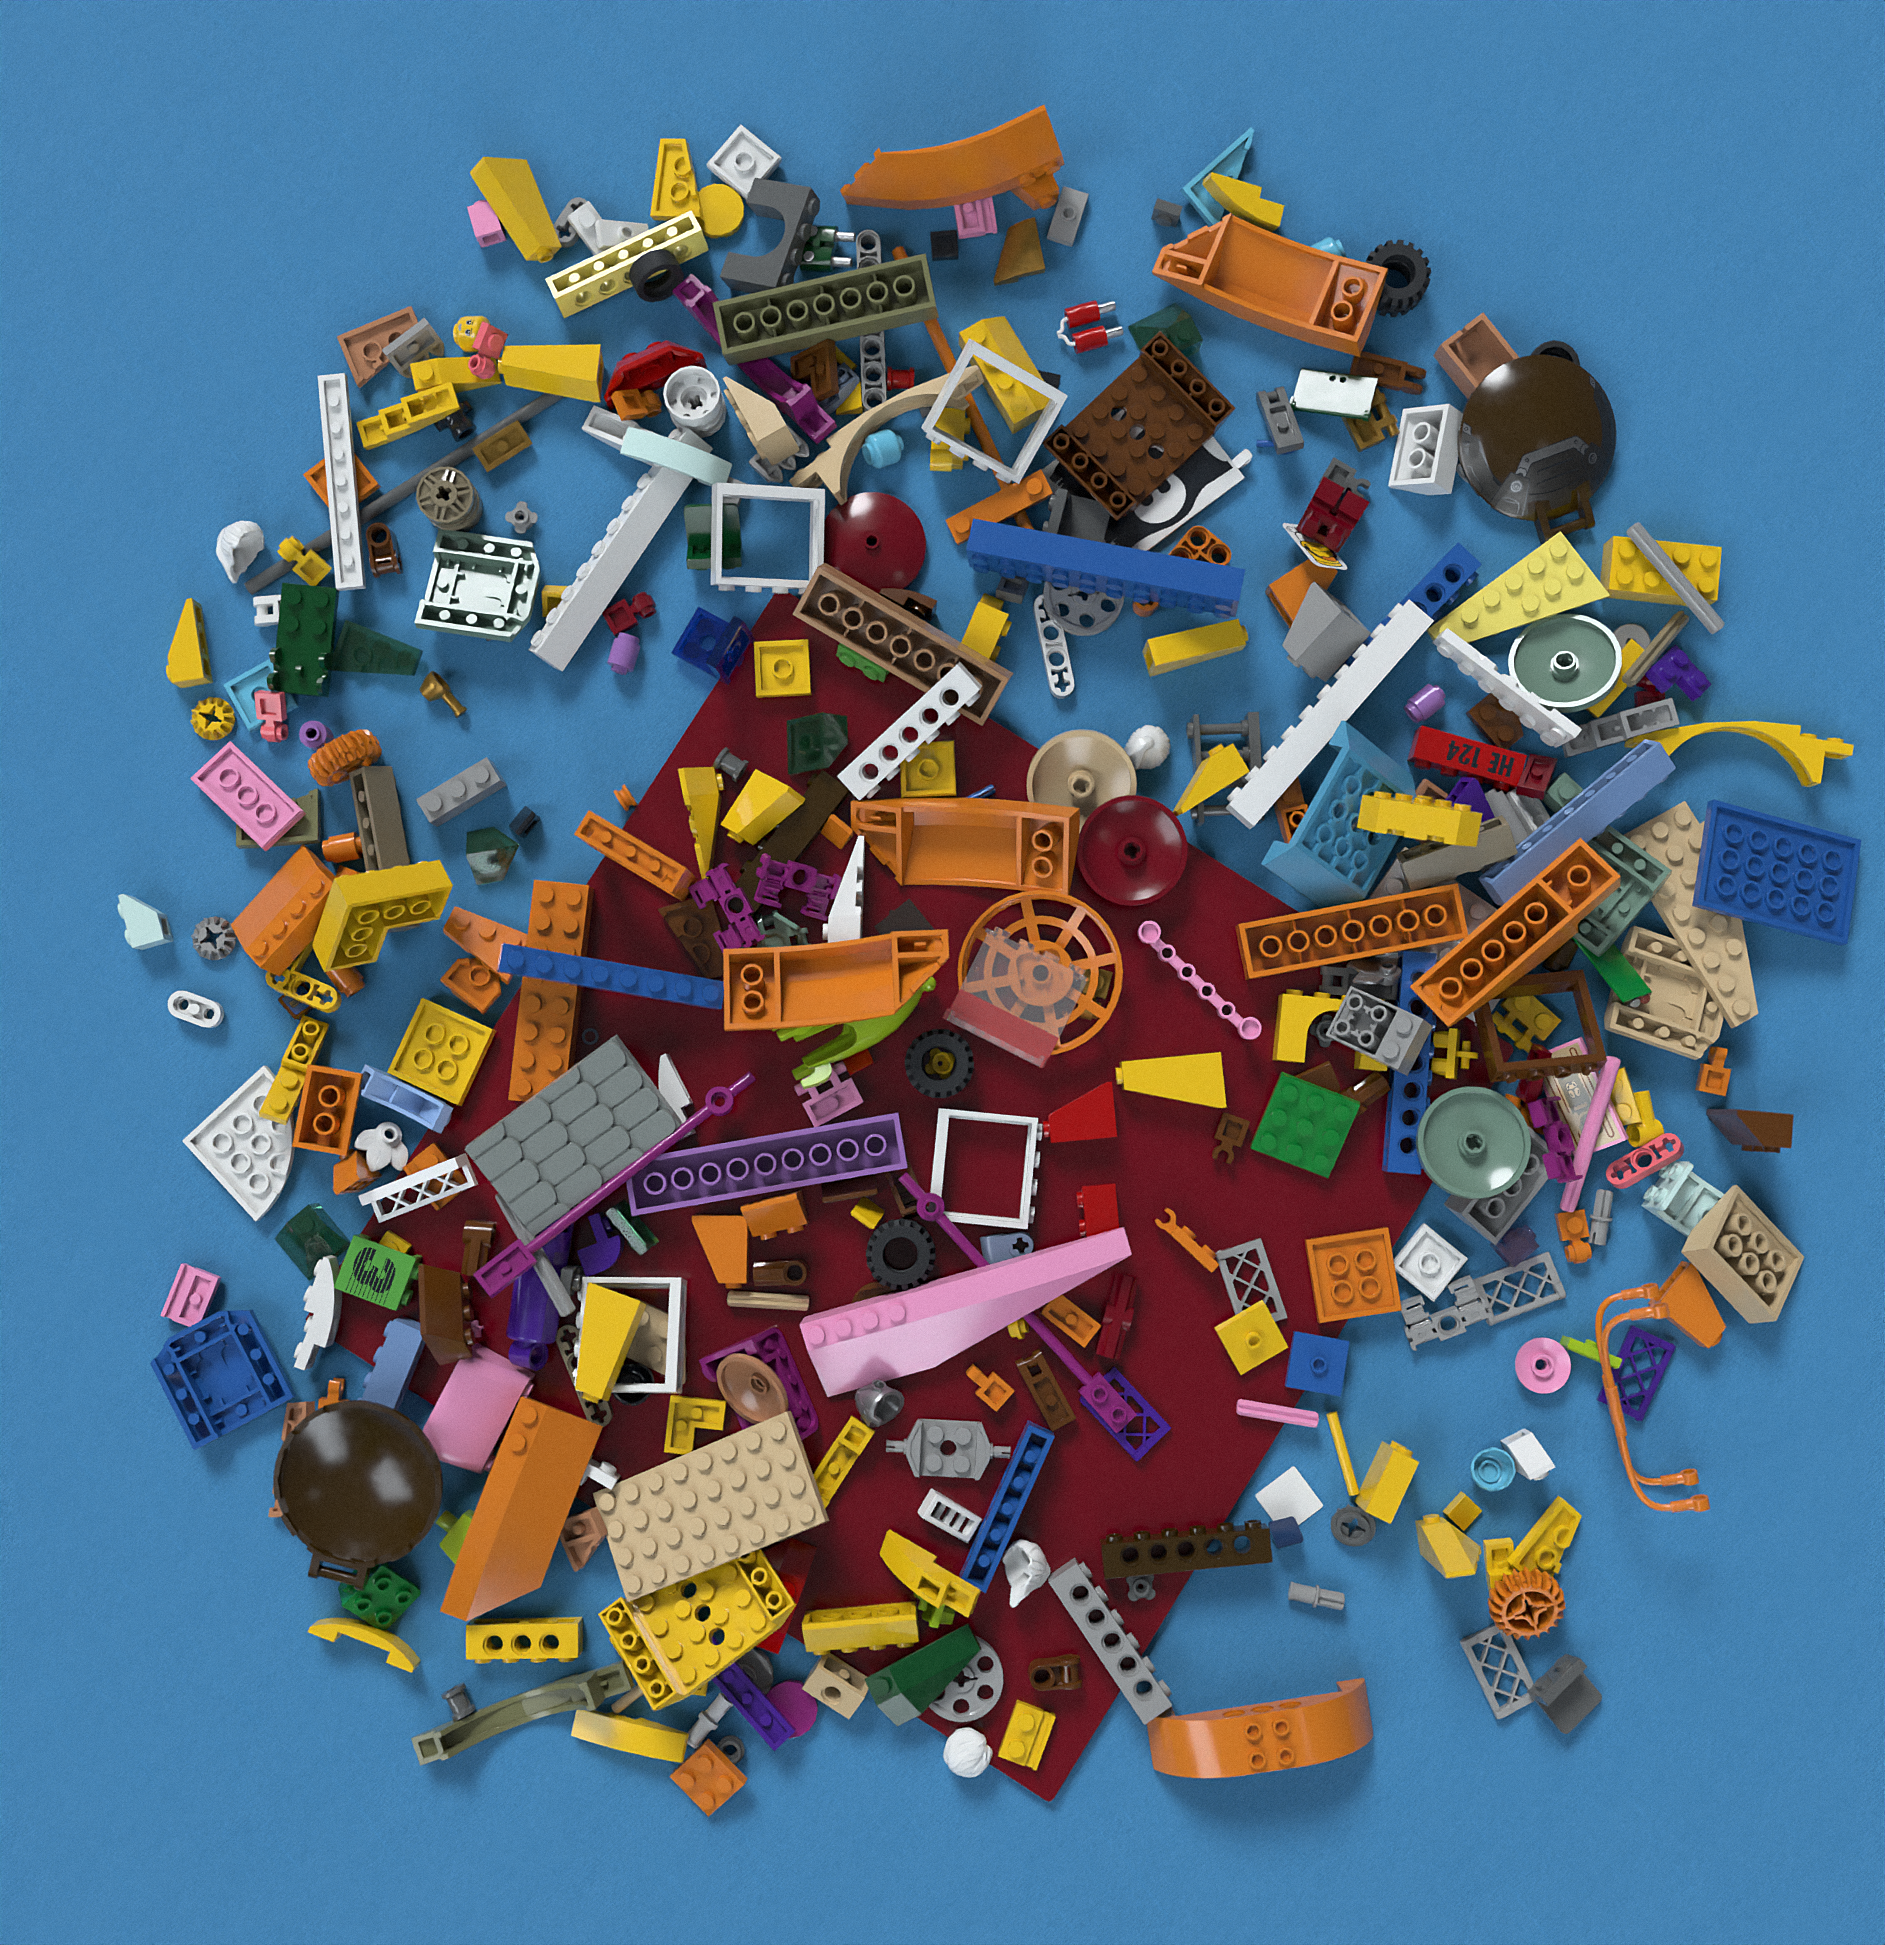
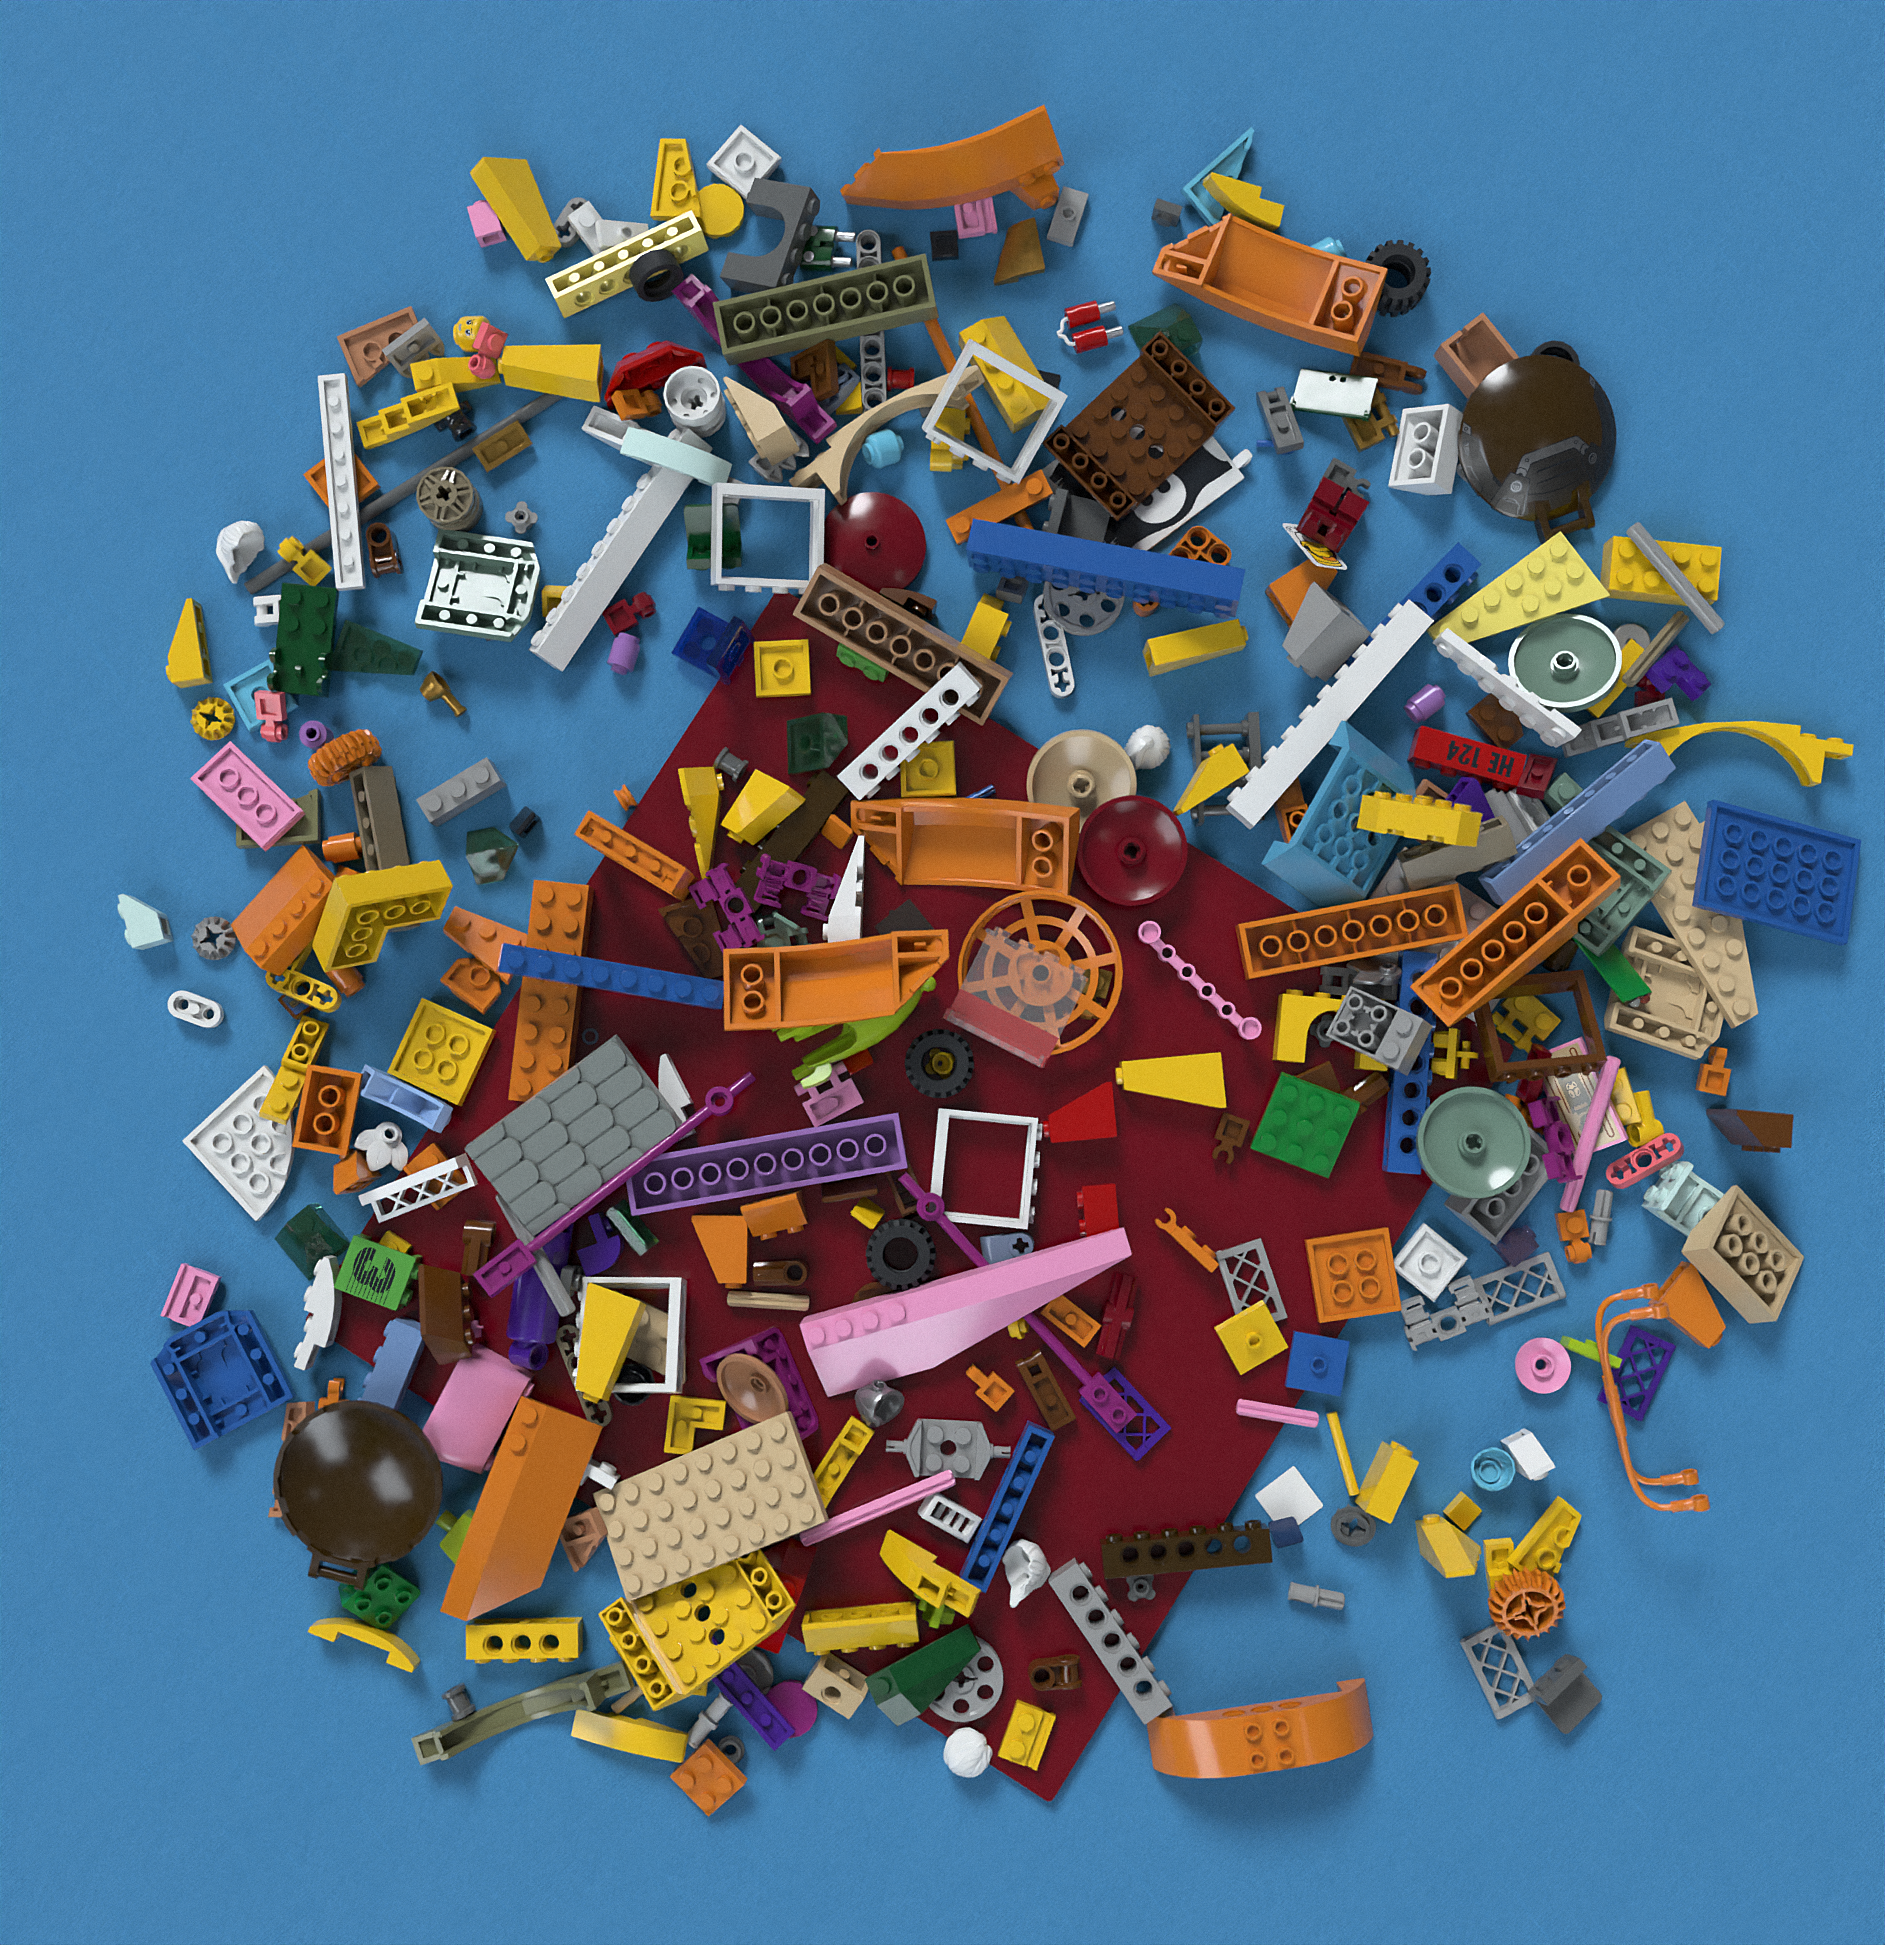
none -> bright pink axle [800,1470,956,1546]

